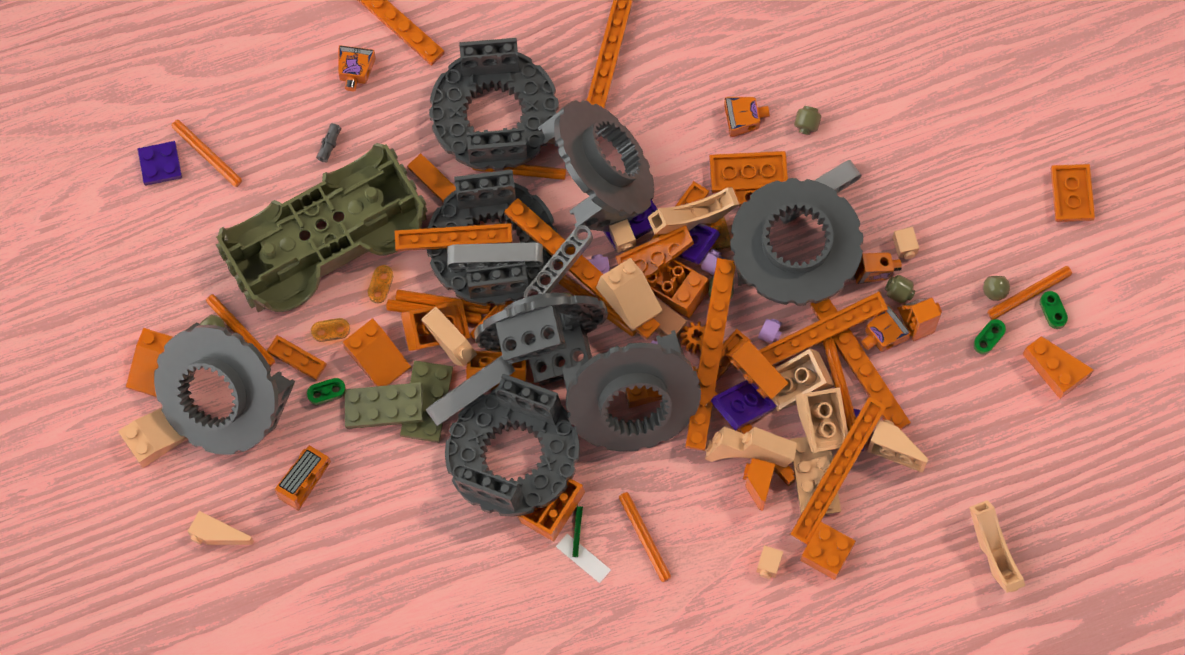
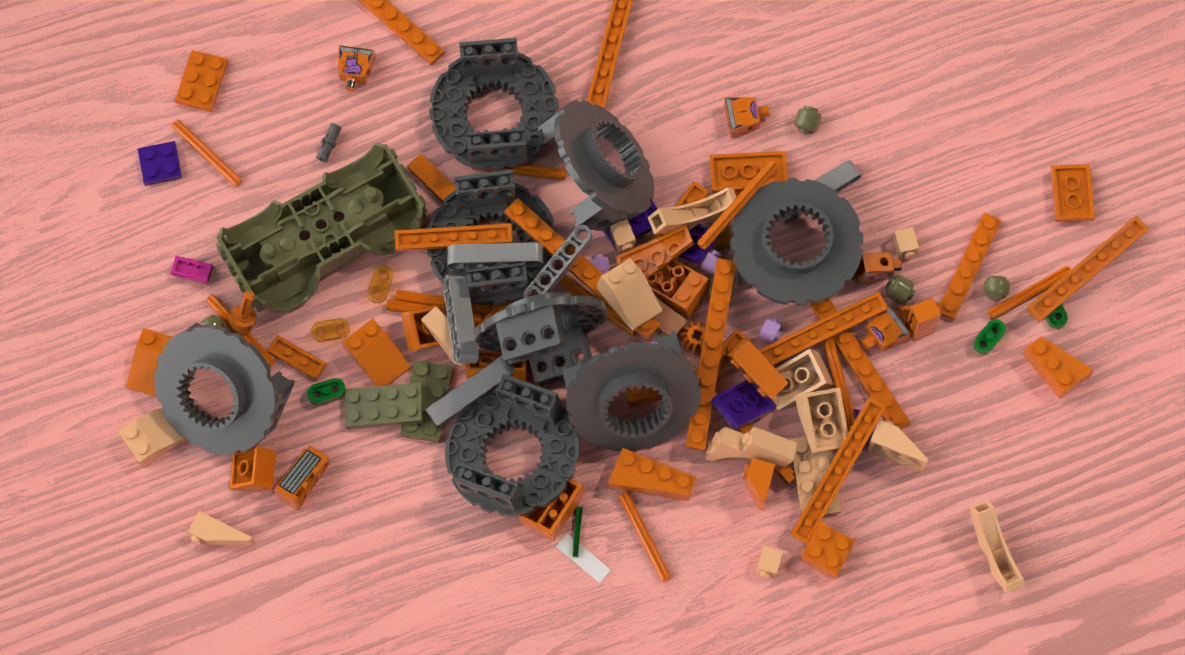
none -> dark pink plate [170,256,213,284]
none -> orange plate [175,50,229,112]
none -> orange piece [229,291,257,335]
none -> orange slope [229,446,276,492]
none -> light grey beam [443,275,479,364]
none -> orange wedge [608,448,696,501]
none -> orange axle [697,160,778,250]
none -> orange plate [940,212,1002,321]
none -> orange plate [1026,216,1149,323]

